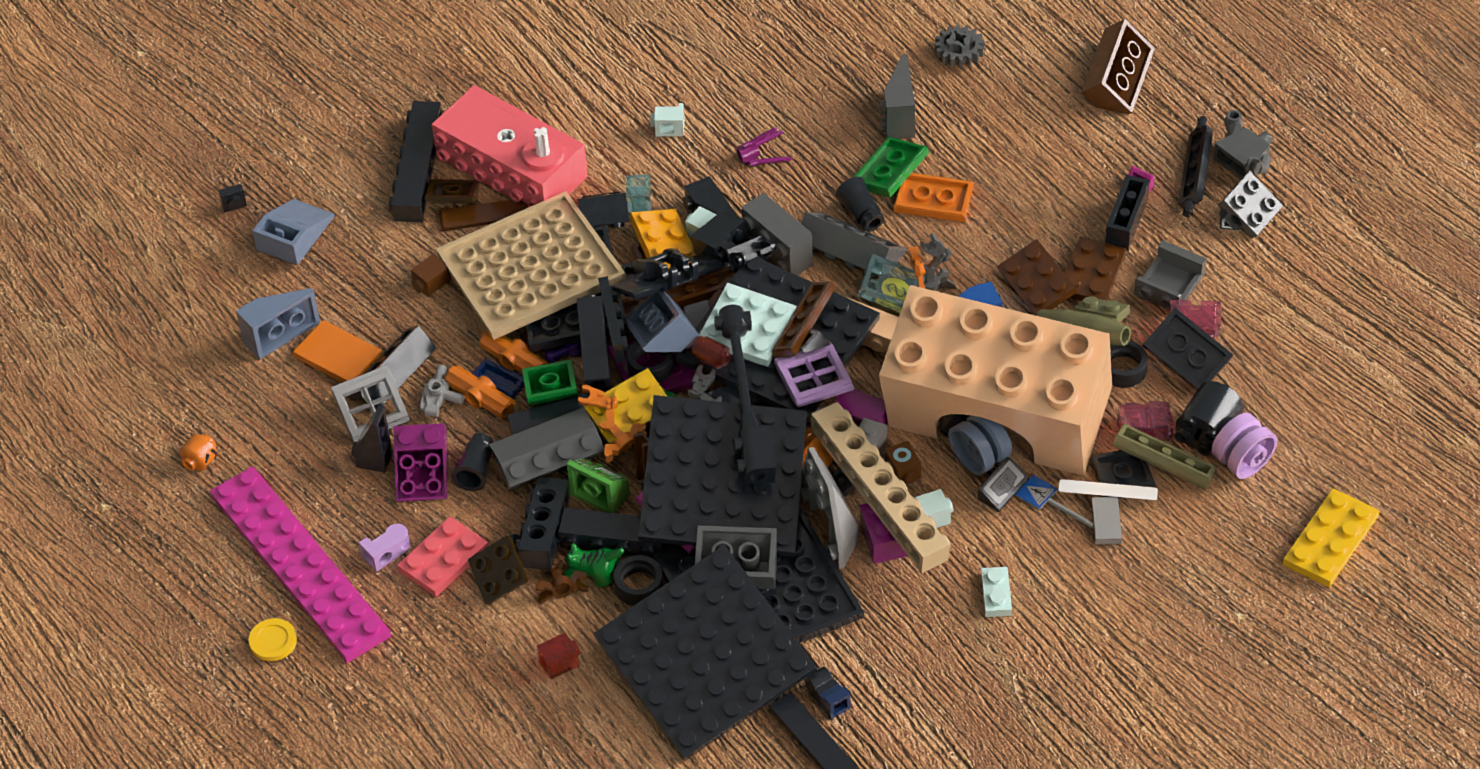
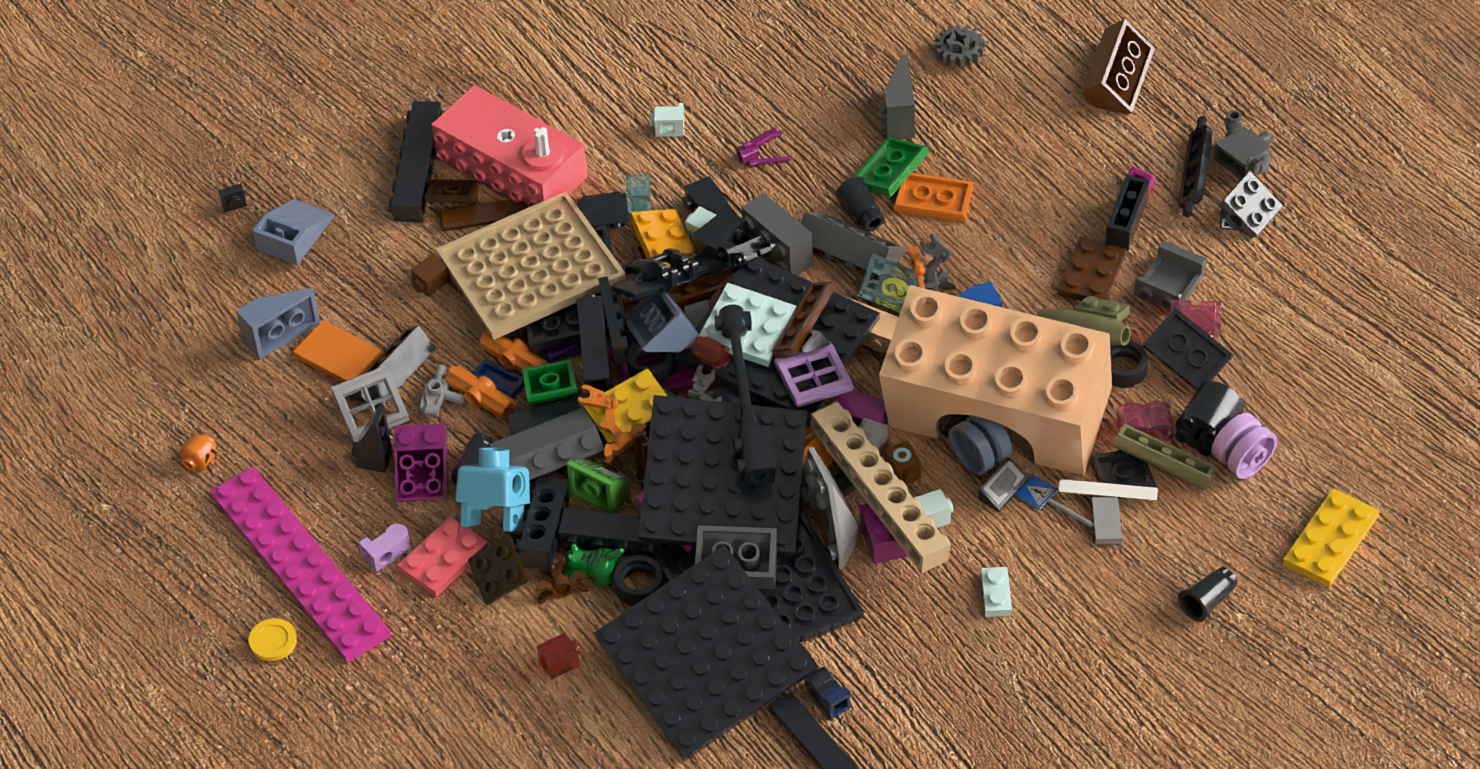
reddish brown plate [997,239,1078,316] -> none
none -> medium azure piece [455,448,530,532]
none -> black plant [1178,567,1238,622]

